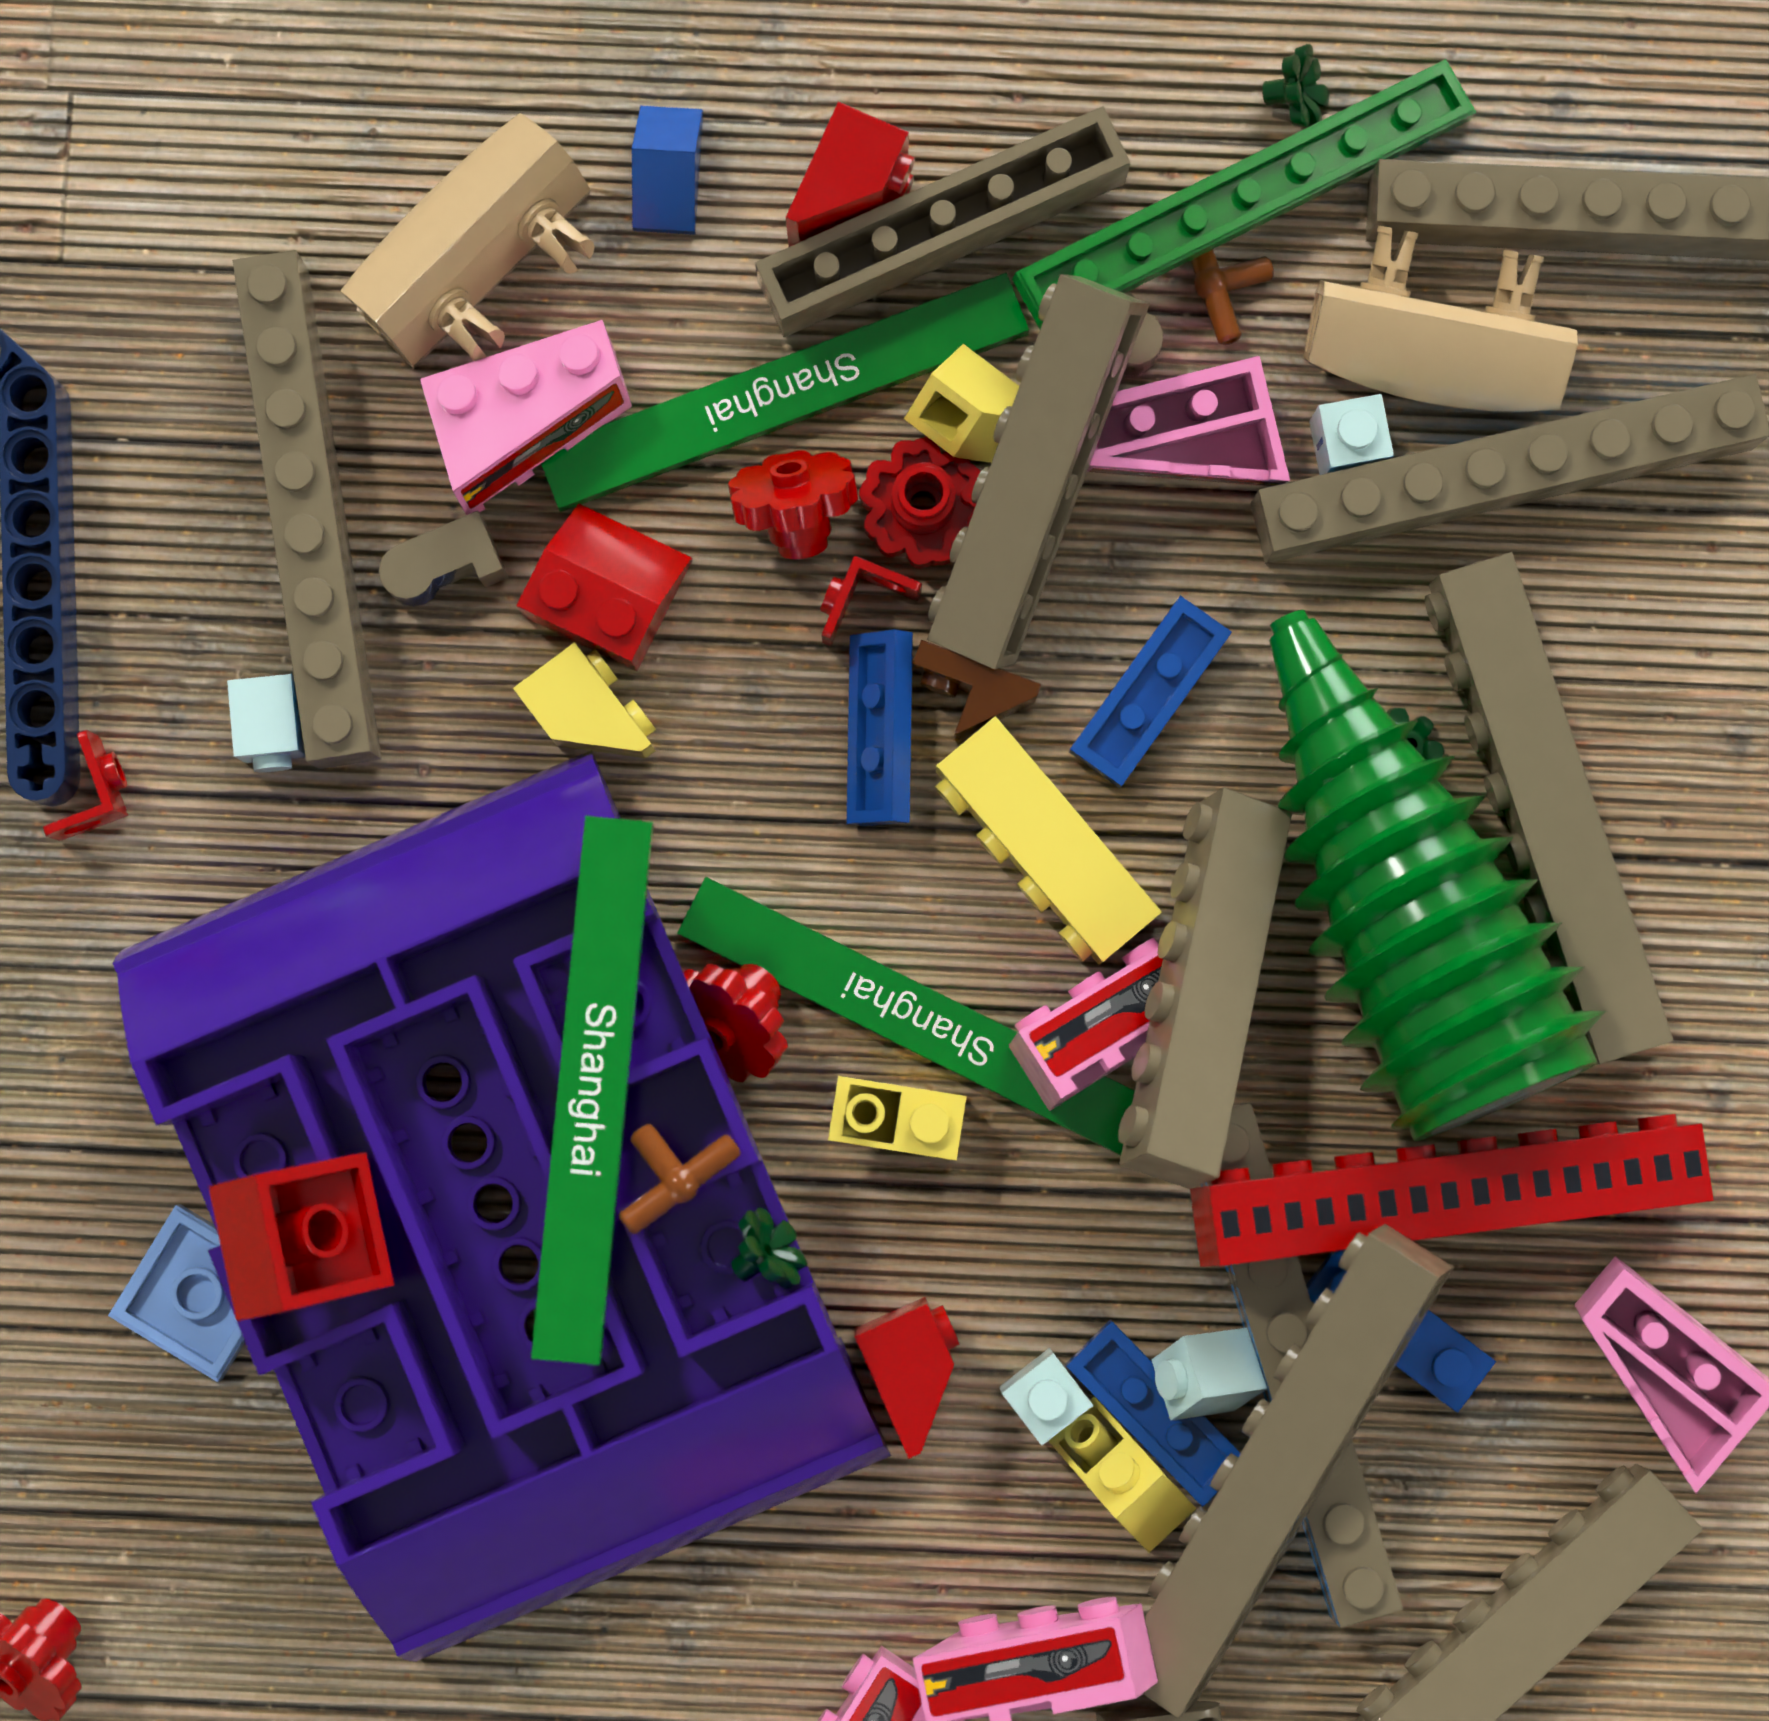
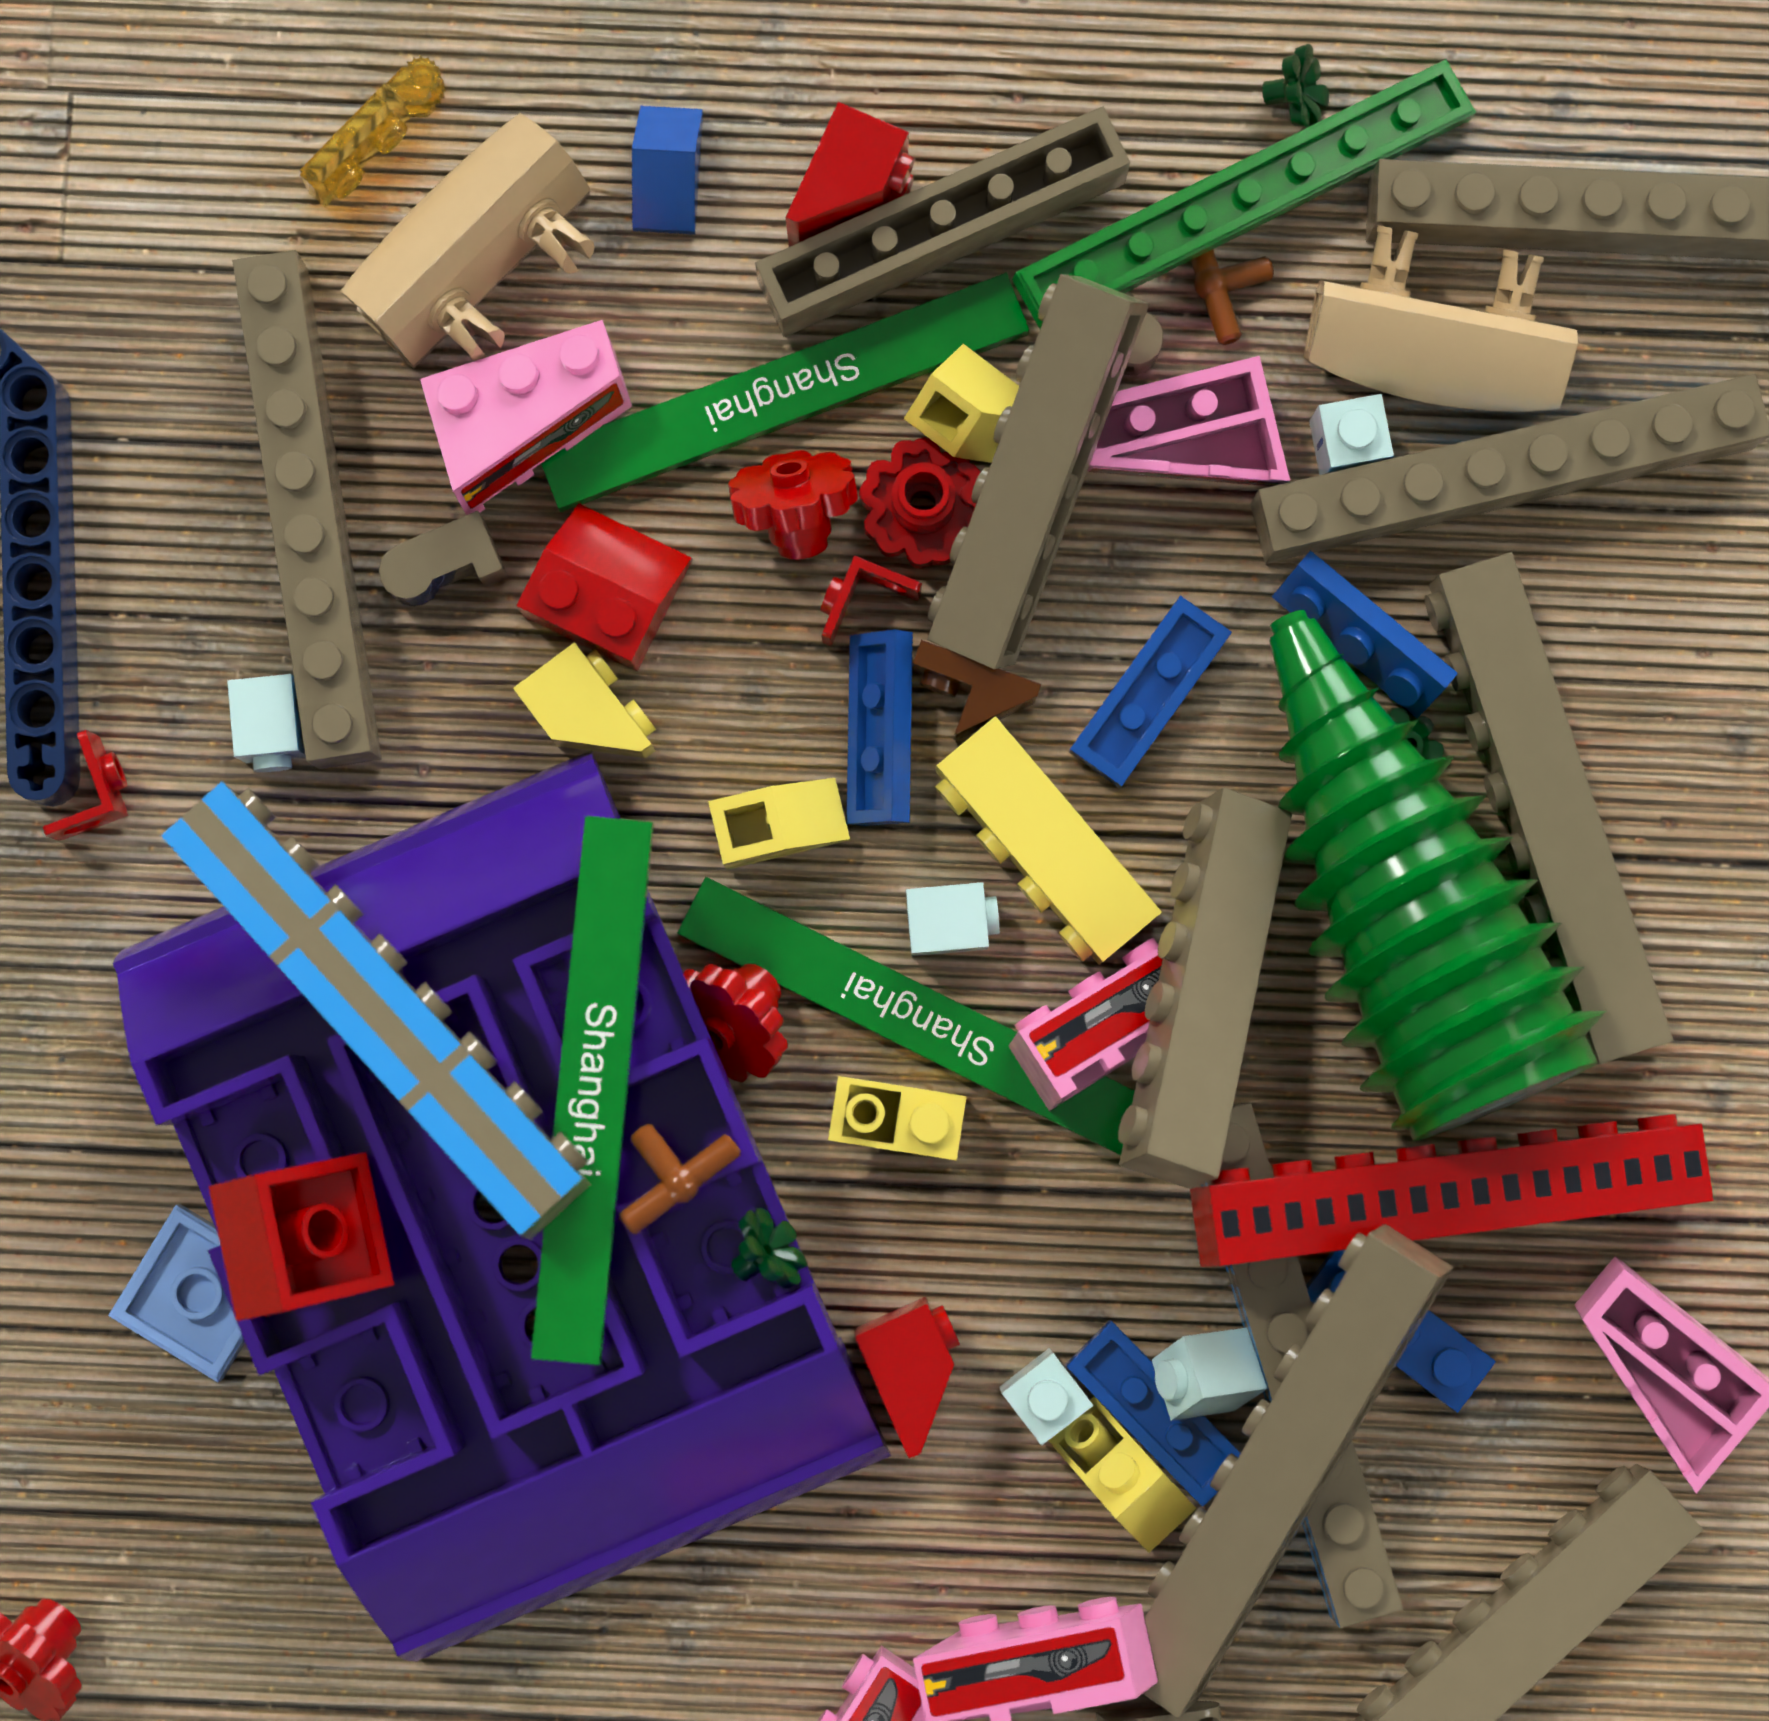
none -> brick [161,781,591,1240]
none -> clear yellow hinge [300,56,446,207]
none -> light yellow slope [708,778,850,870]
none -> light aqua brick [906,882,1000,956]
none -> blue plate [1272,550,1458,718]

